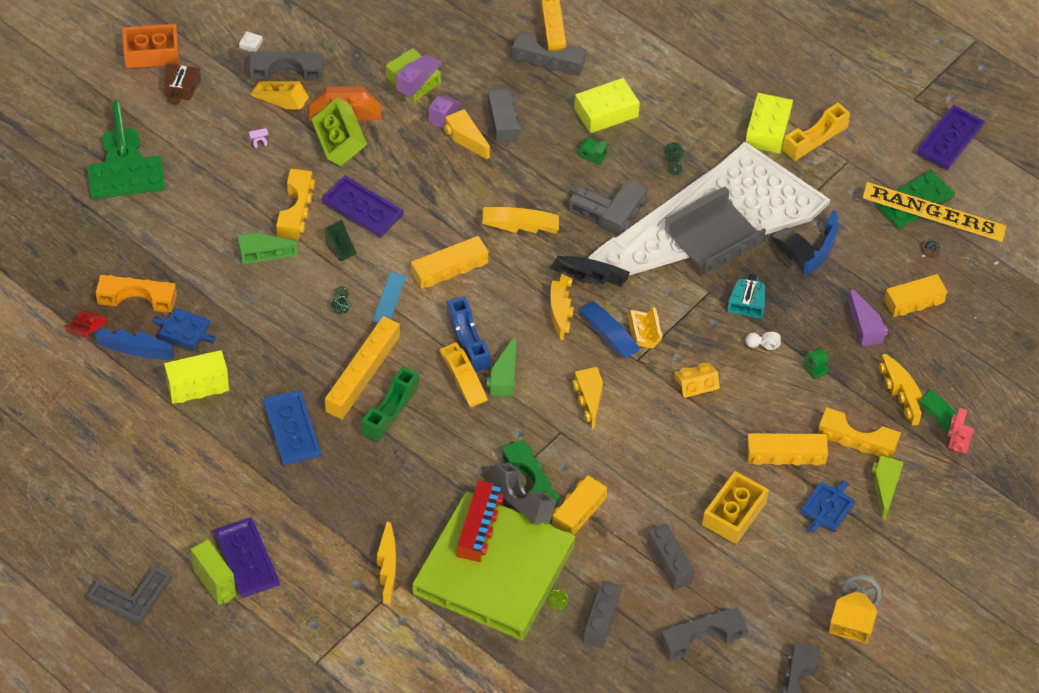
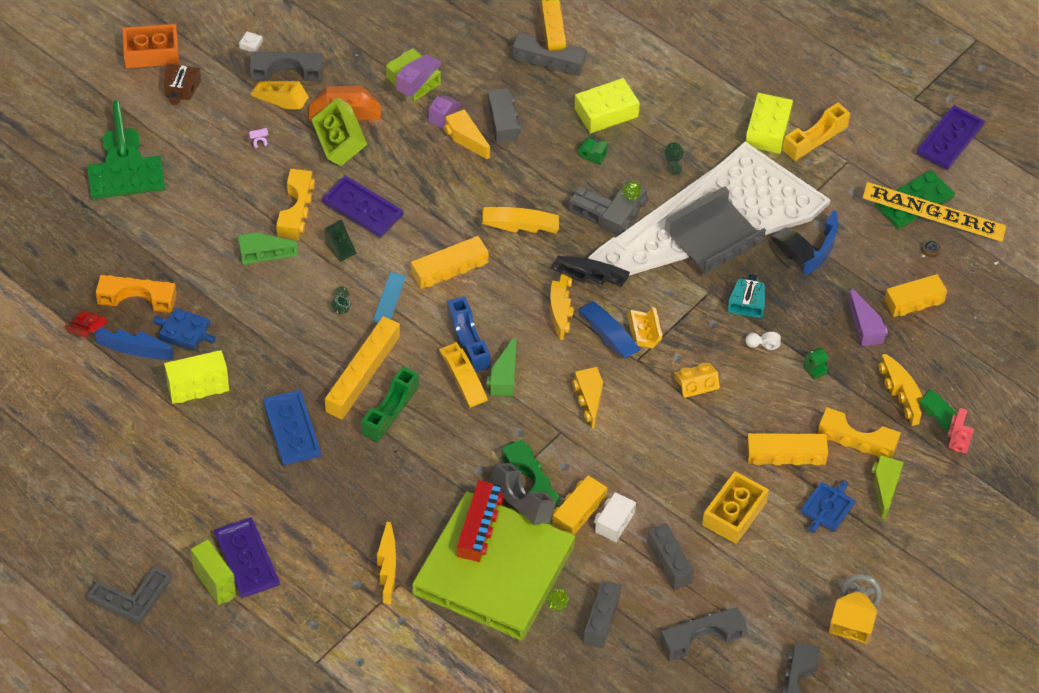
none -> white brick [594,492,636,542]
none -> clear neon green tile [623,181,642,200]

